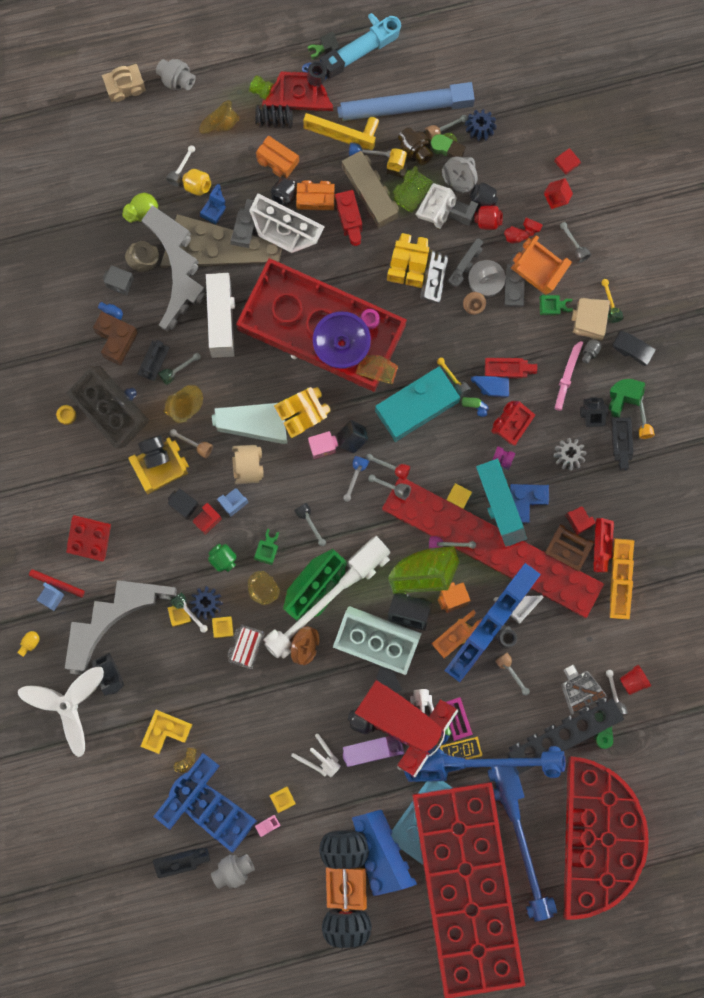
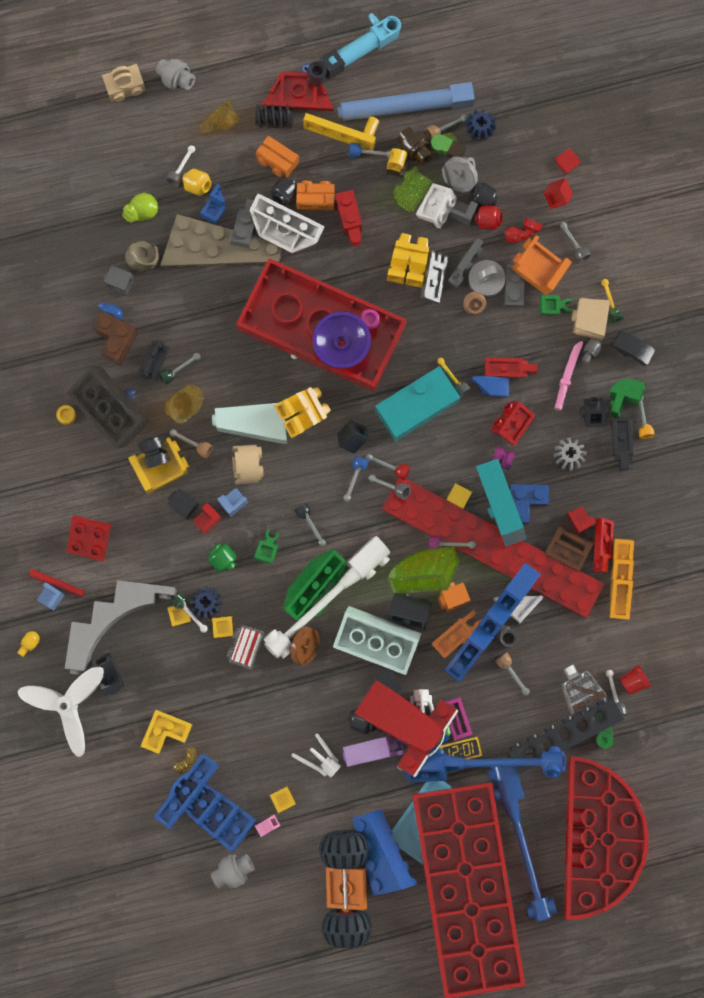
light grey arch [142,205,206,332] -> none
black hinge [153,847,210,878] -> none
white brick [206,273,235,358] -> none
clear yellow hair [248,571,280,605] -> none
clear neon green wheel [249,75,273,100] -> none
pearl dark grey piece [308,32,340,60] -> none
bright pink brick [308,431,338,459] -> none
dark tan brick [342,151,399,229] -> none
clear yellow slope [356,355,398,384] -> none
arm [462,397,489,417] -> none

